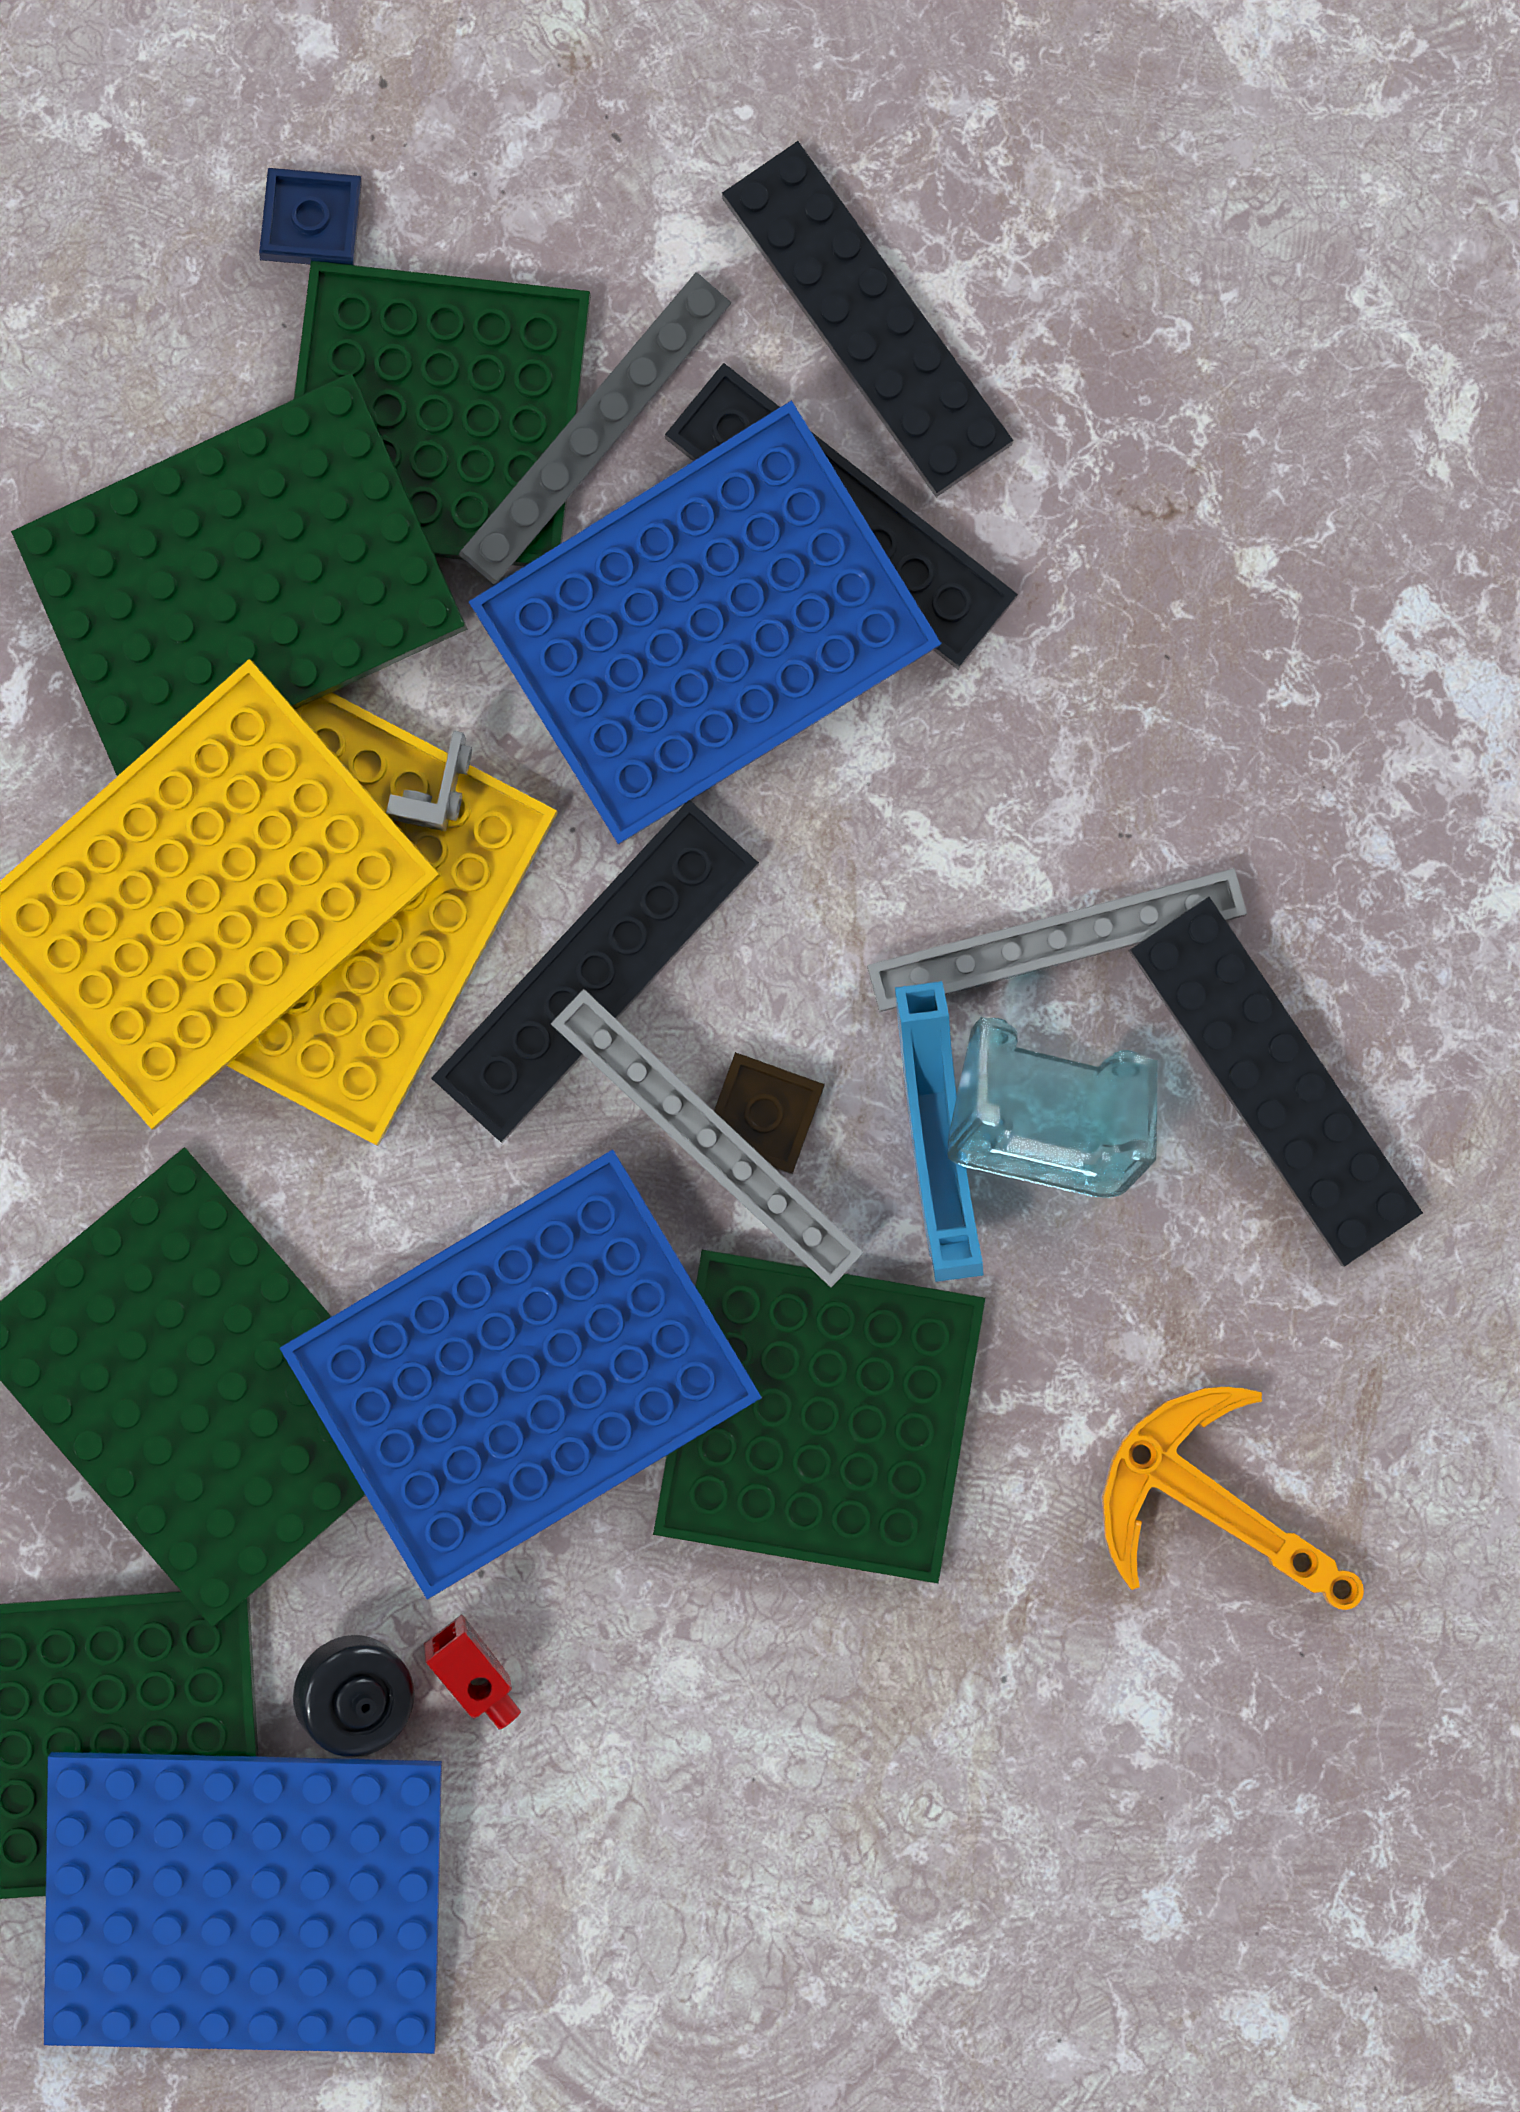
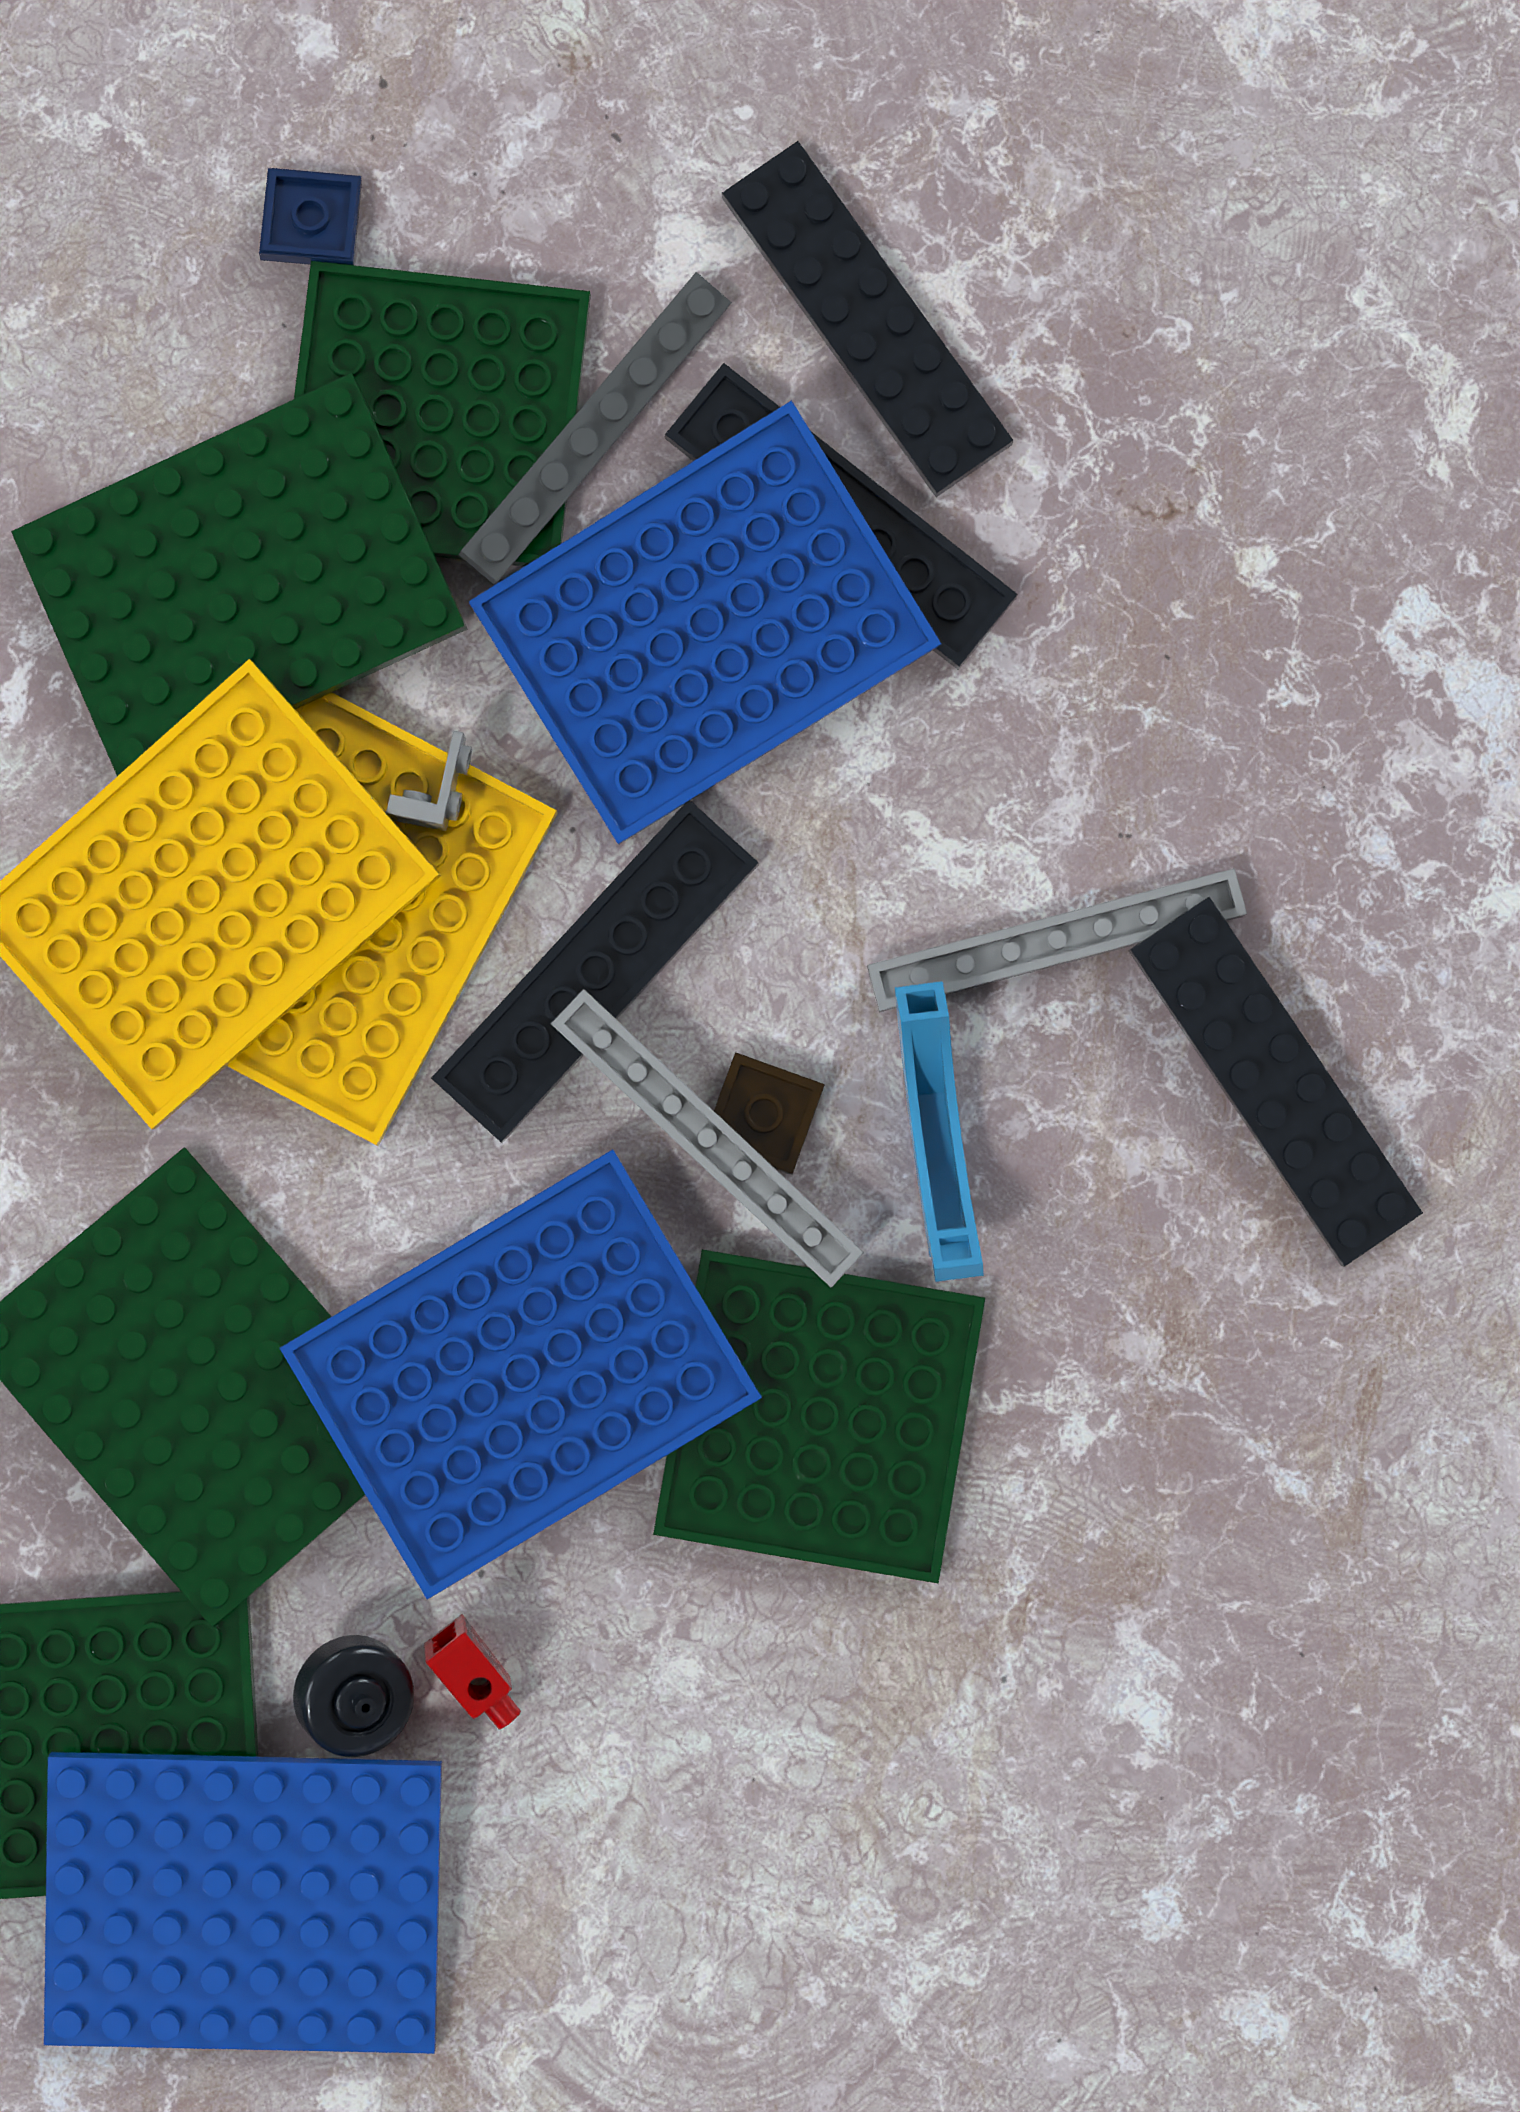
clear light blue windscreen [947,1017,1158,1198] -> none
light orange piece [1102,1387,1364,1610] -> none

